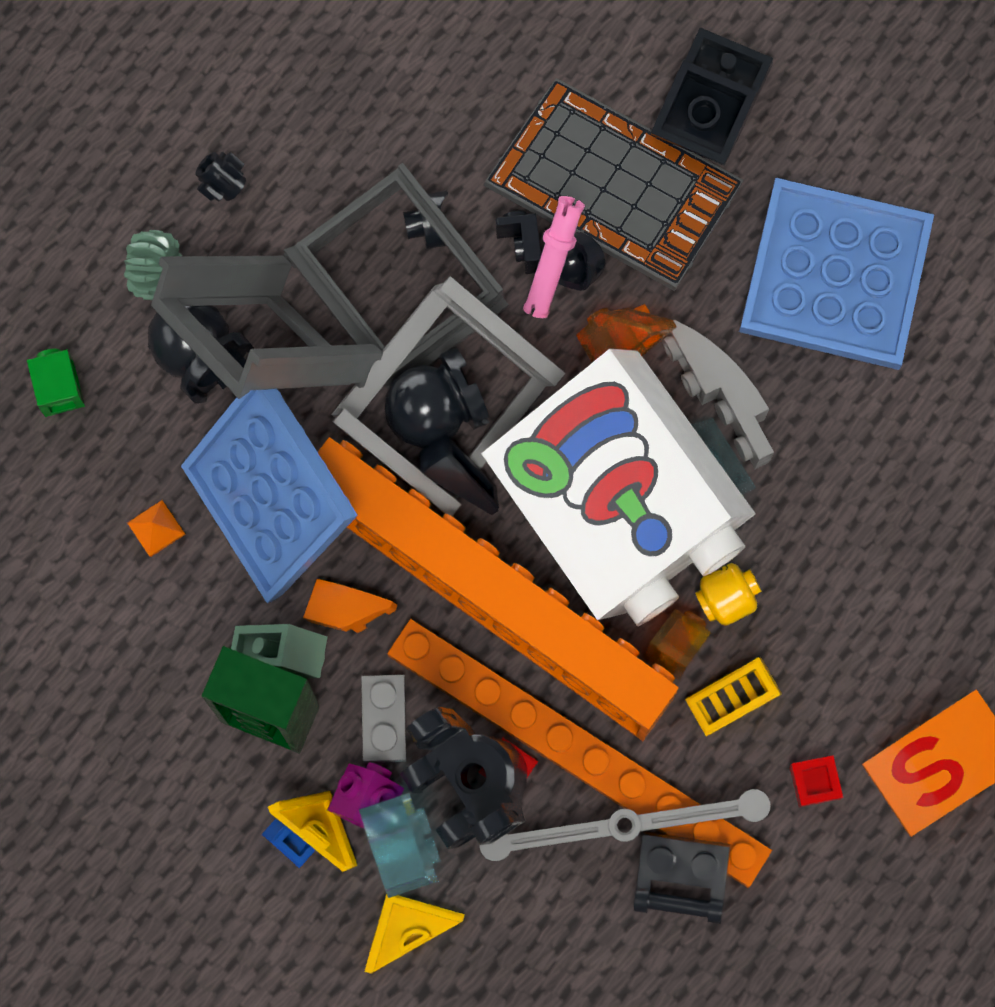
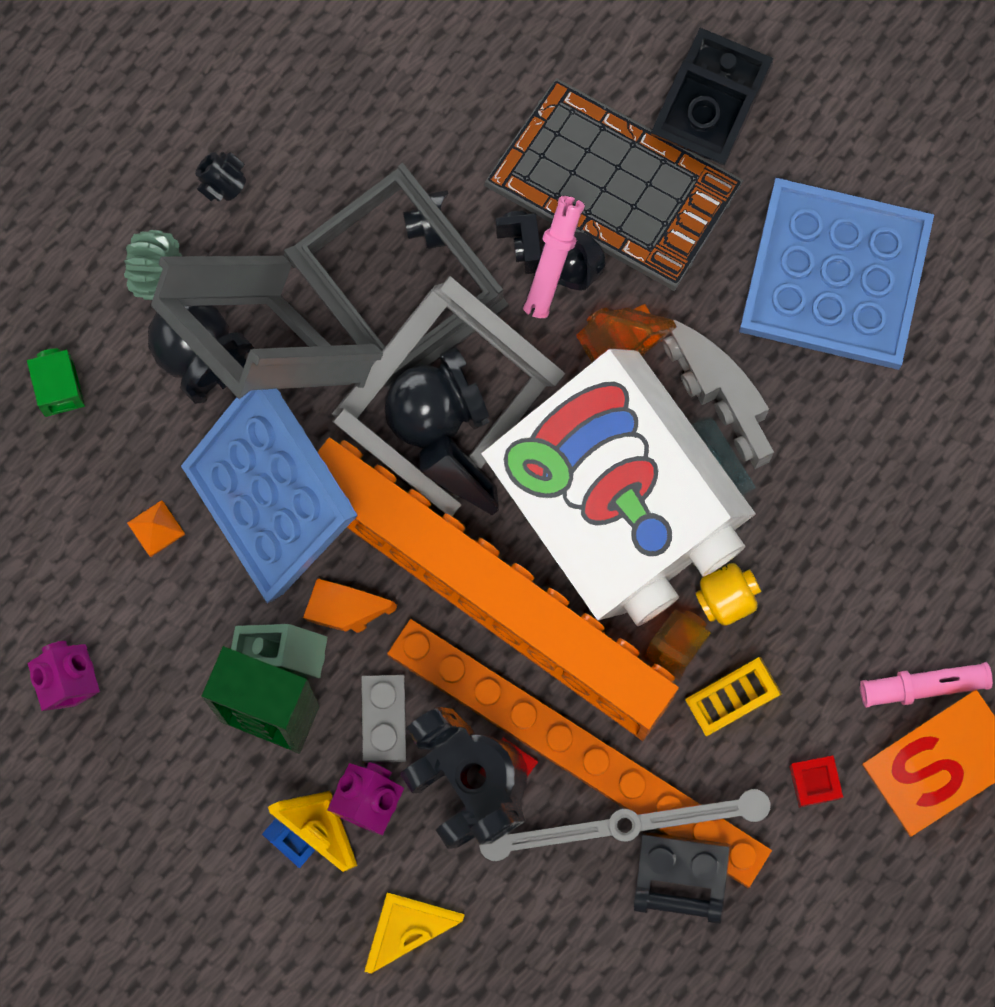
clear light blue brick [359,793,441,898] -> none
none -> magenta brick [27,641,100,711]
none -> bright pink pin [860,662,993,708]

